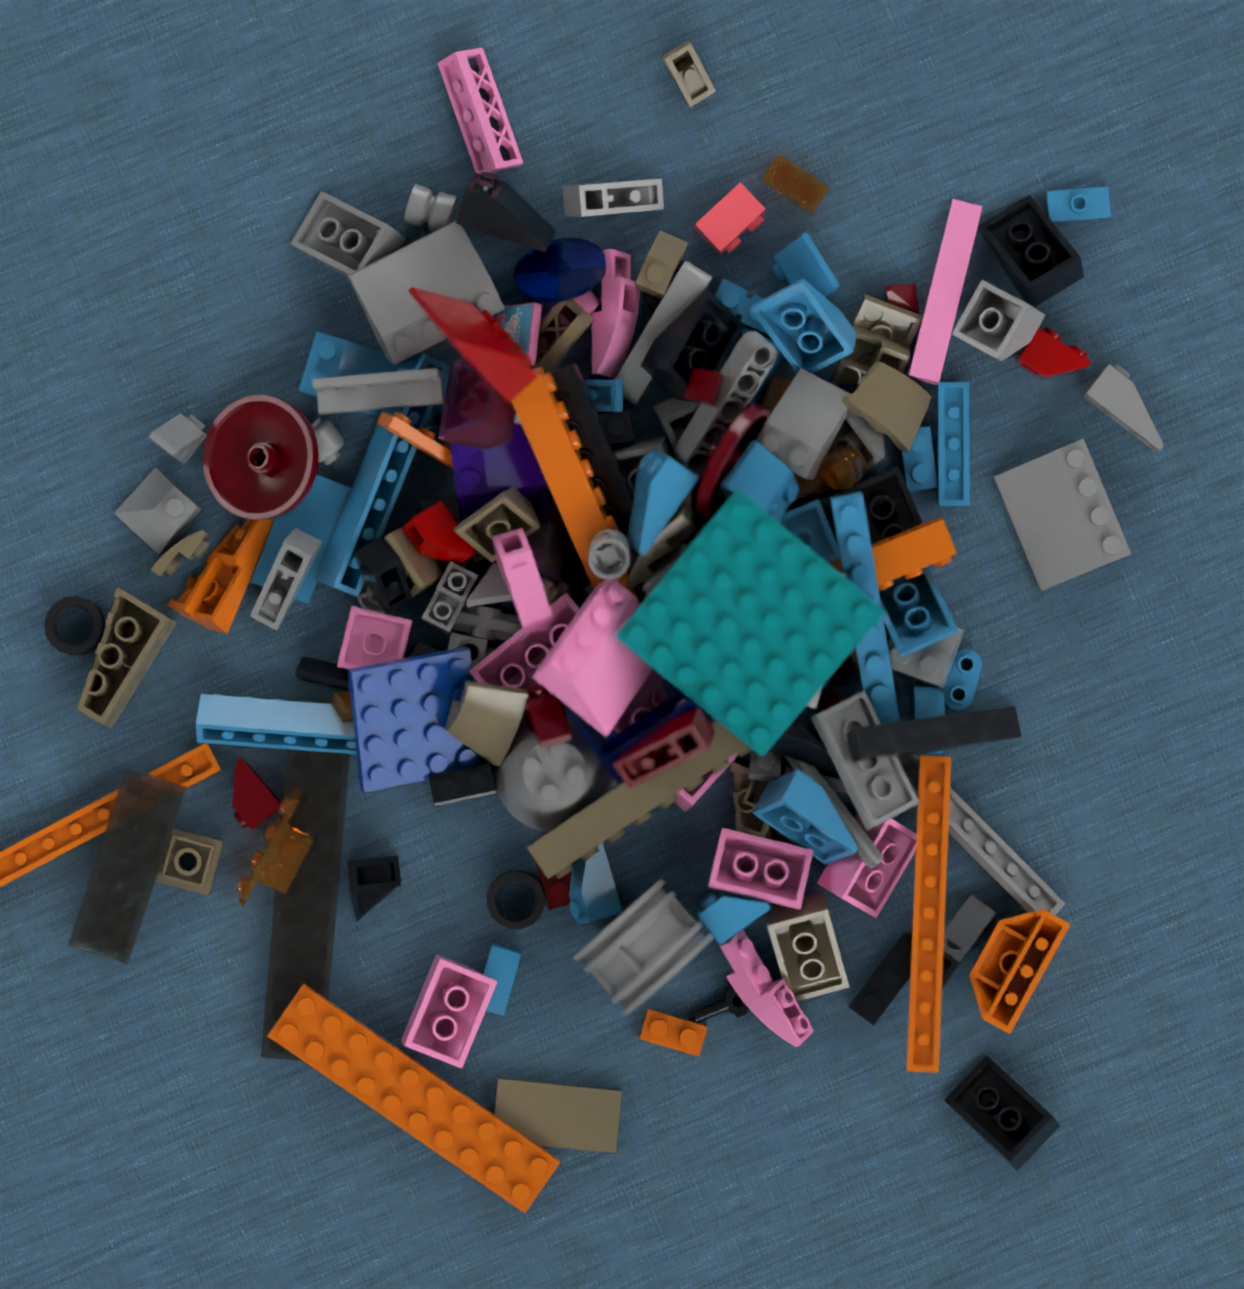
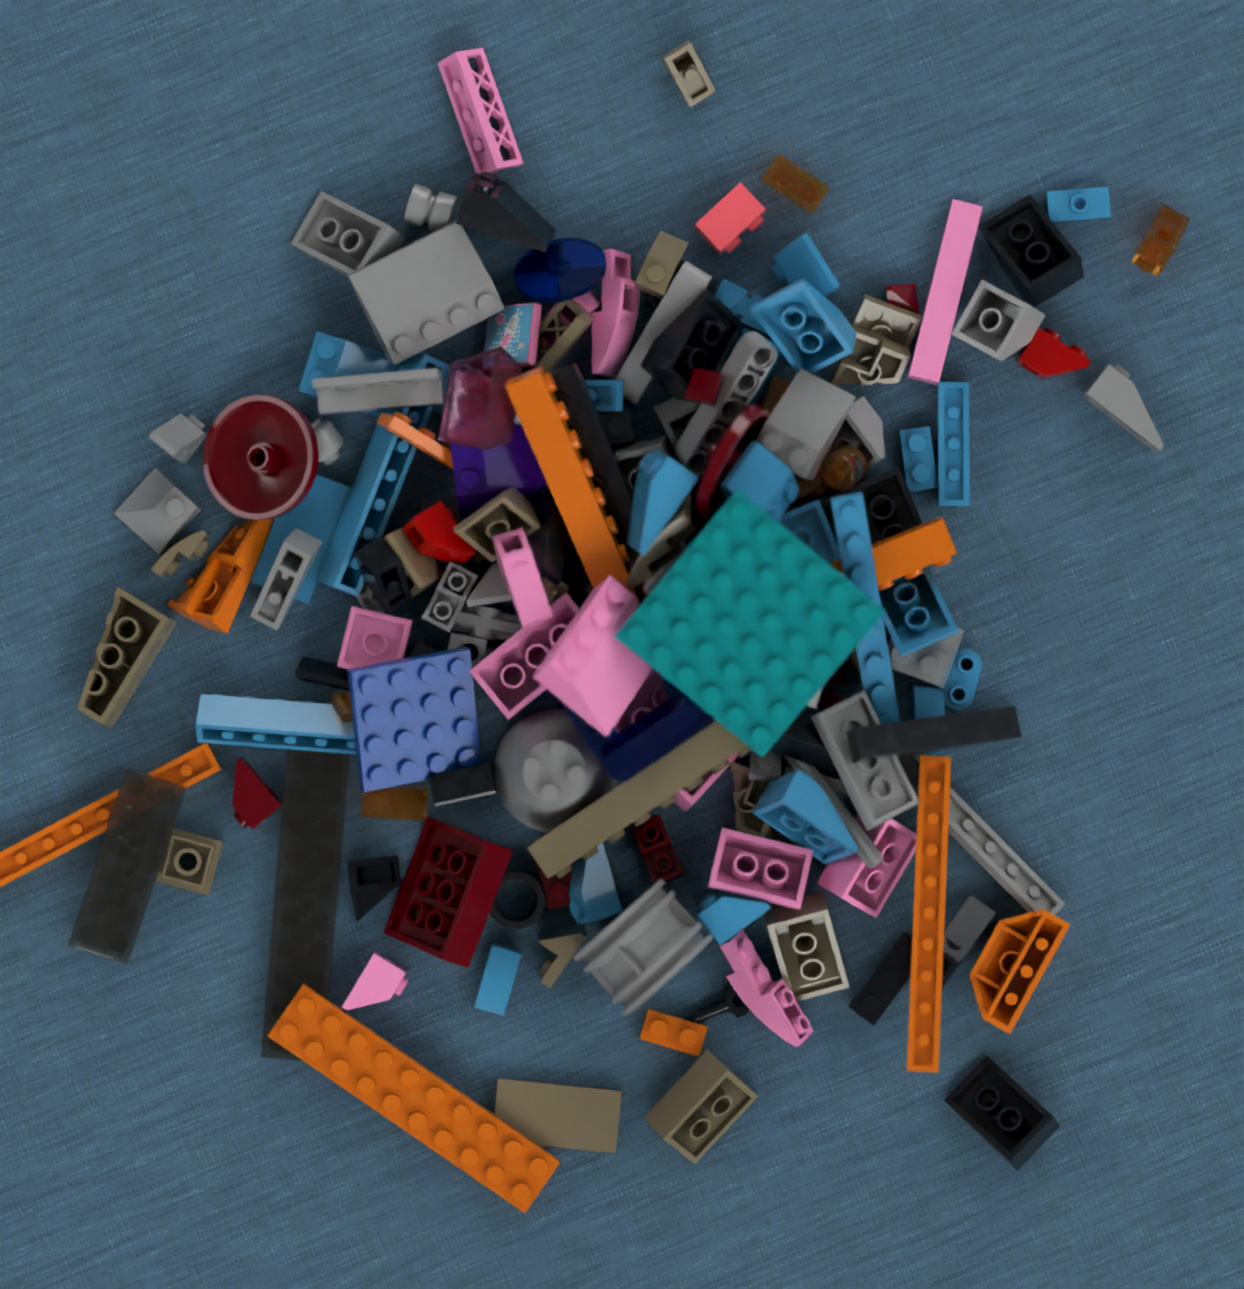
black tyre [44,596,106,656] -> none
clear orange bracket [235,790,314,906] -> none
bright pink slope [401,954,498,1069] -> none
red slope [408,287,537,403] -> none
dark tan slope [445,681,528,766] -> none
dark red slope [525,684,572,748] -> none
light grey slope [562,178,664,217] -> none
light grey wheel [588,529,630,579] -> none
dark red slope [613,707,715,789] -> none
dark tan slope [842,362,932,451] -> none
light grey slope [993,439,1131,591] -> none
none -> bright pink slope [342,952,409,1010]
none -> clear orange slope [361,787,428,821]
none -> dark red slope [383,817,513,968]
none -> dark tan slope [537,932,586,988]
none -> dark red slope [630,814,684,884]
none -> dark tan slope [644,1049,758,1164]
none -> clear orange slope [1131,204,1190,277]

